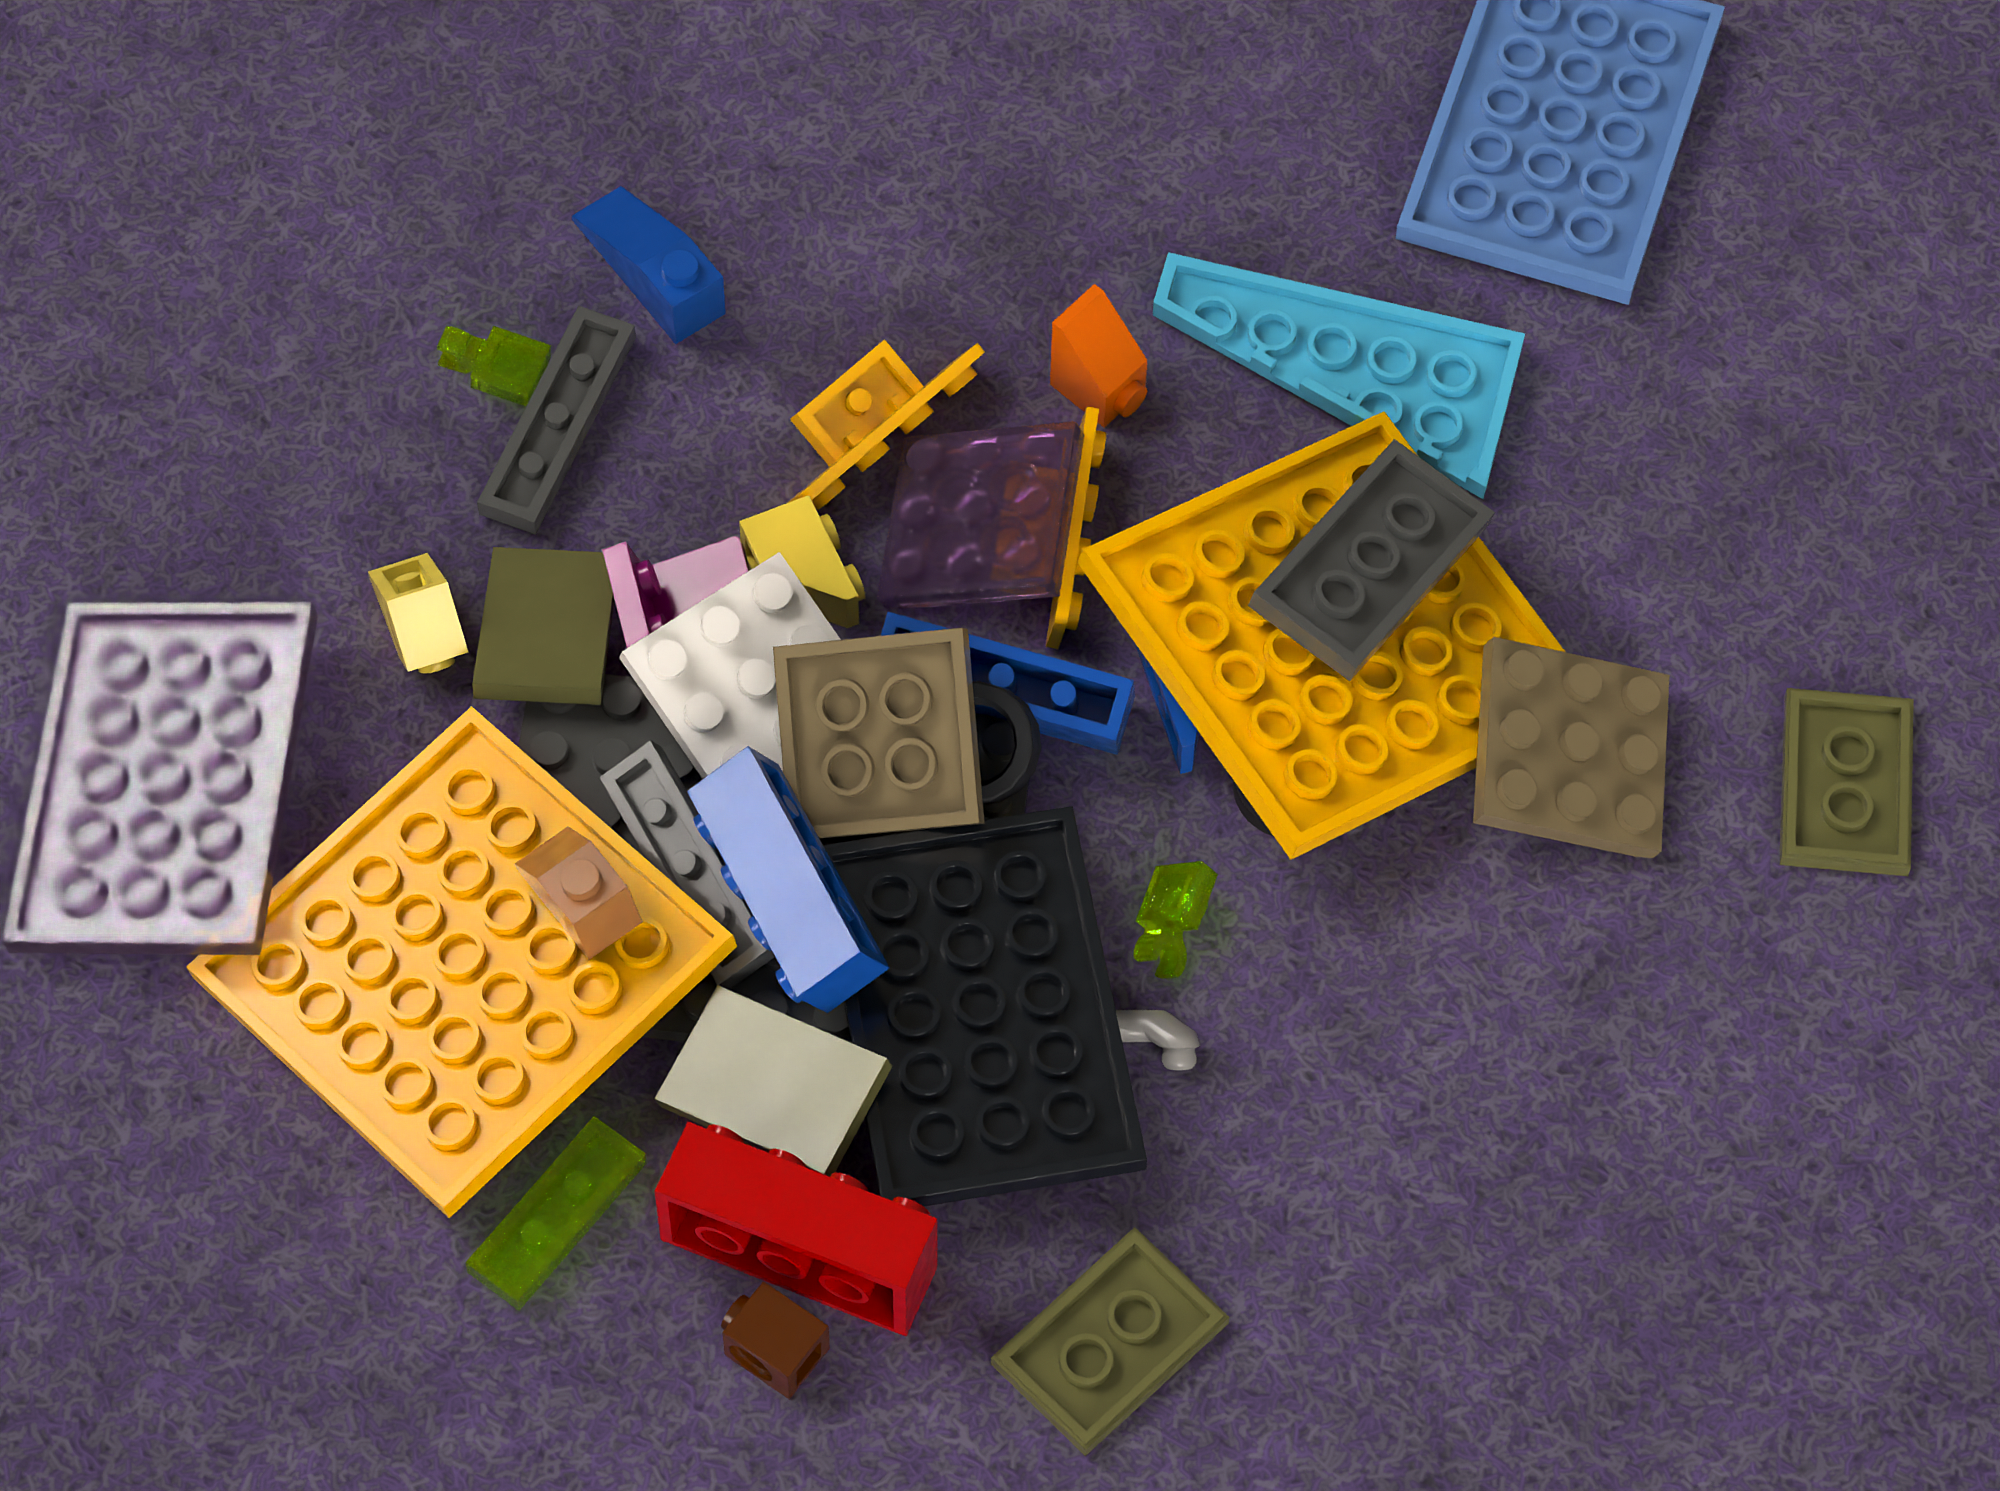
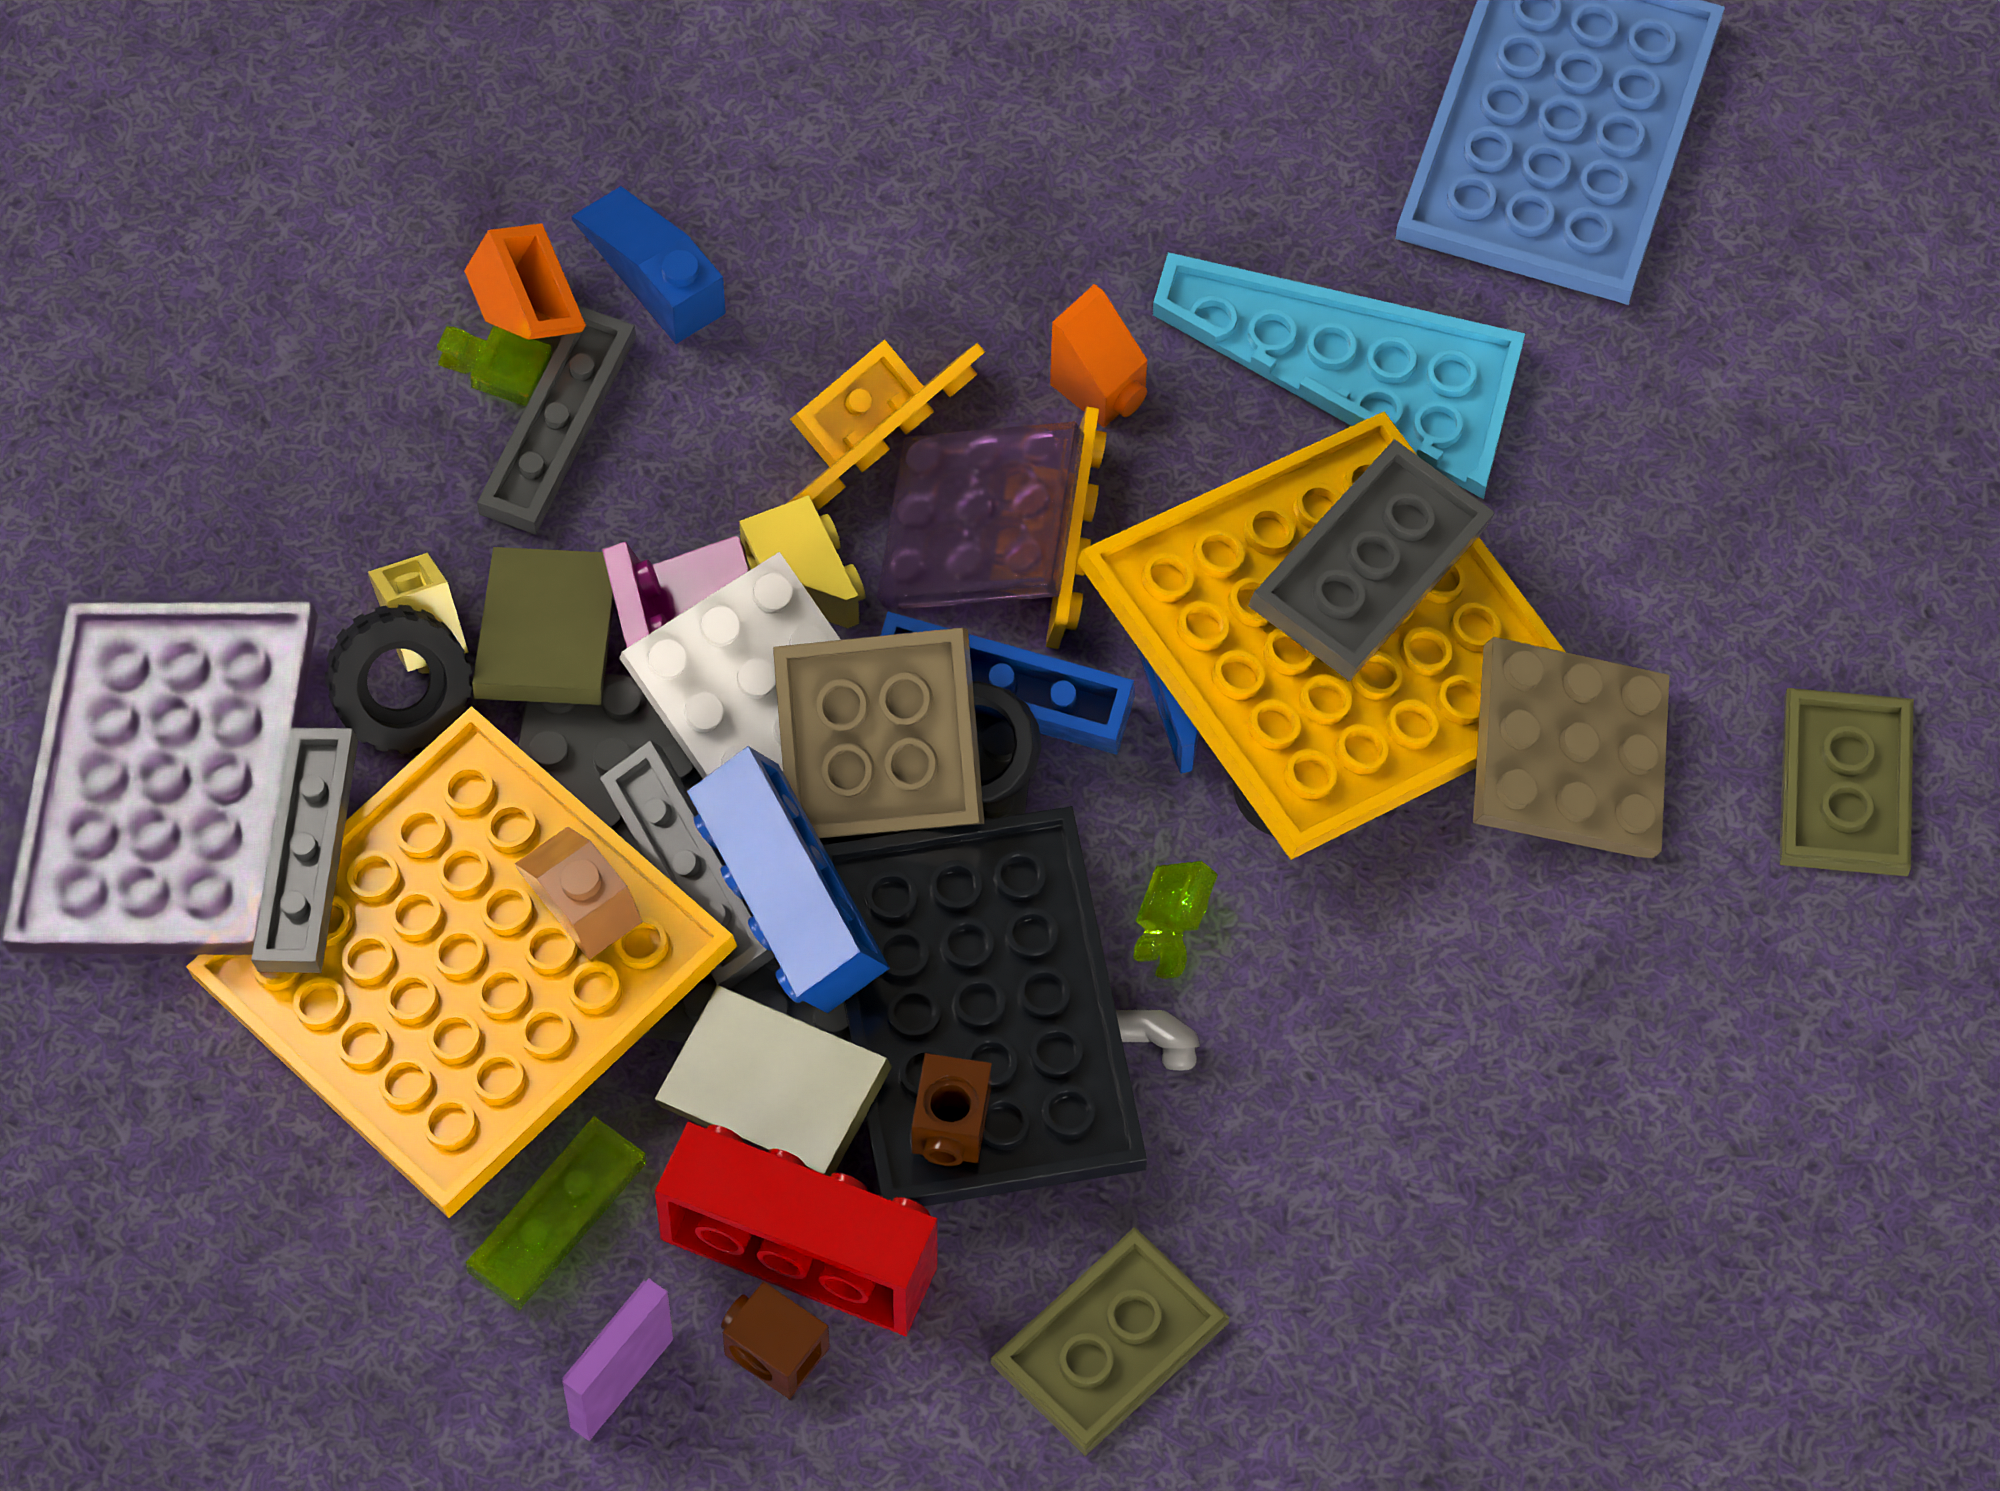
none -> plate [251,728,358,973]
none -> black tyre [325,604,472,753]
none -> orange slope [464,223,586,340]
none -> medium lavender tile [562,1278,673,1441]
none -> reddish brown brick [912,1053,992,1166]

